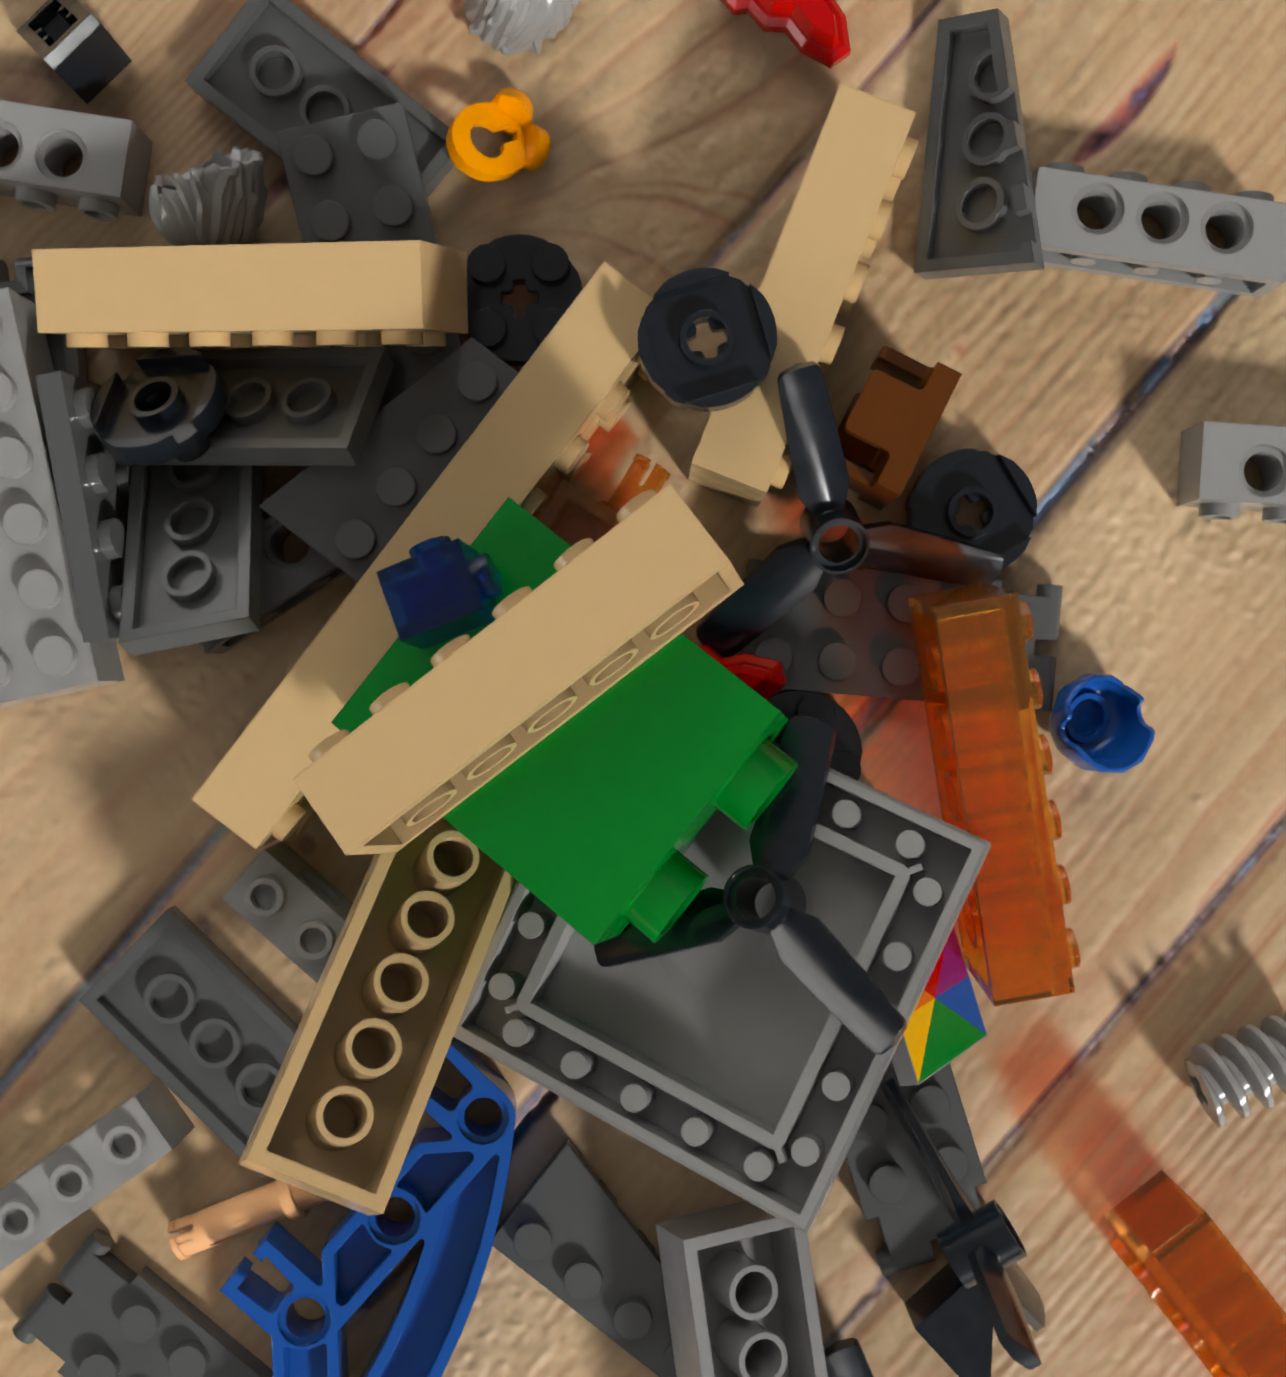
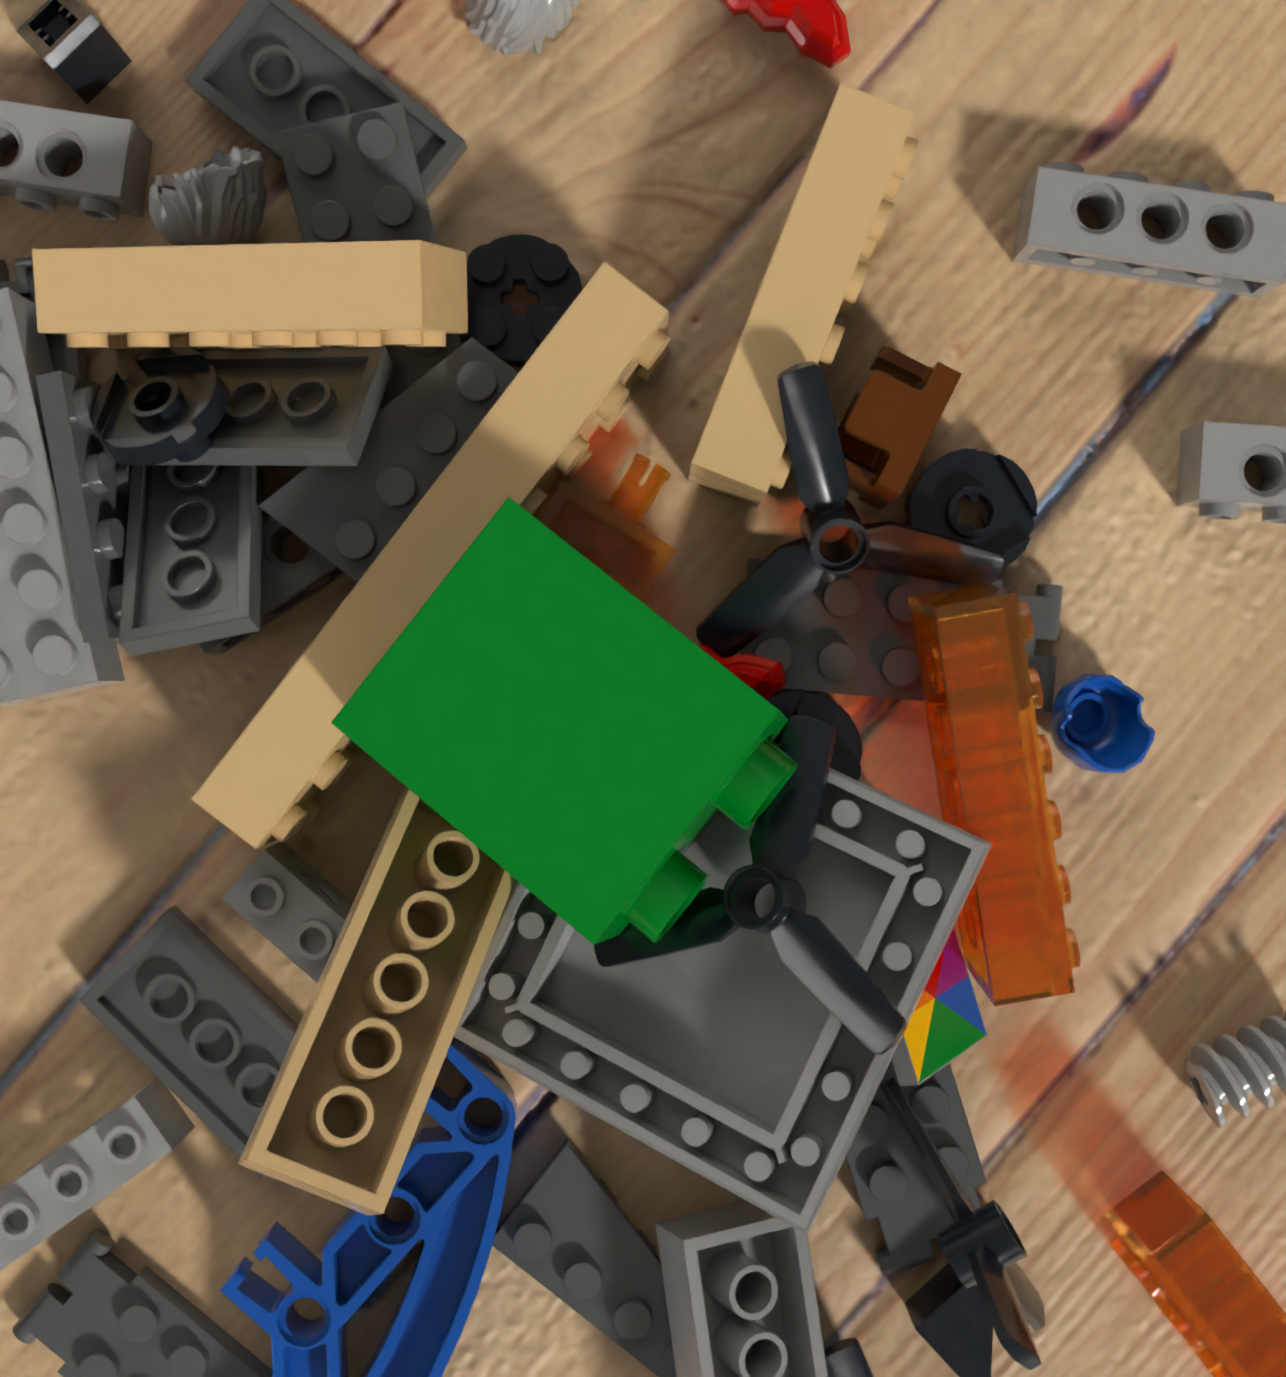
light nougat pin [167,1179,329,1260] -> none
tan brick [292,484,744,855] -> none
clear blue brick [376,536,503,650] -> none
light orange piece [446,87,551,182] -> none
black plate [638,267,777,412] -> none
dark grey wing [914,8,1044,280] -> none

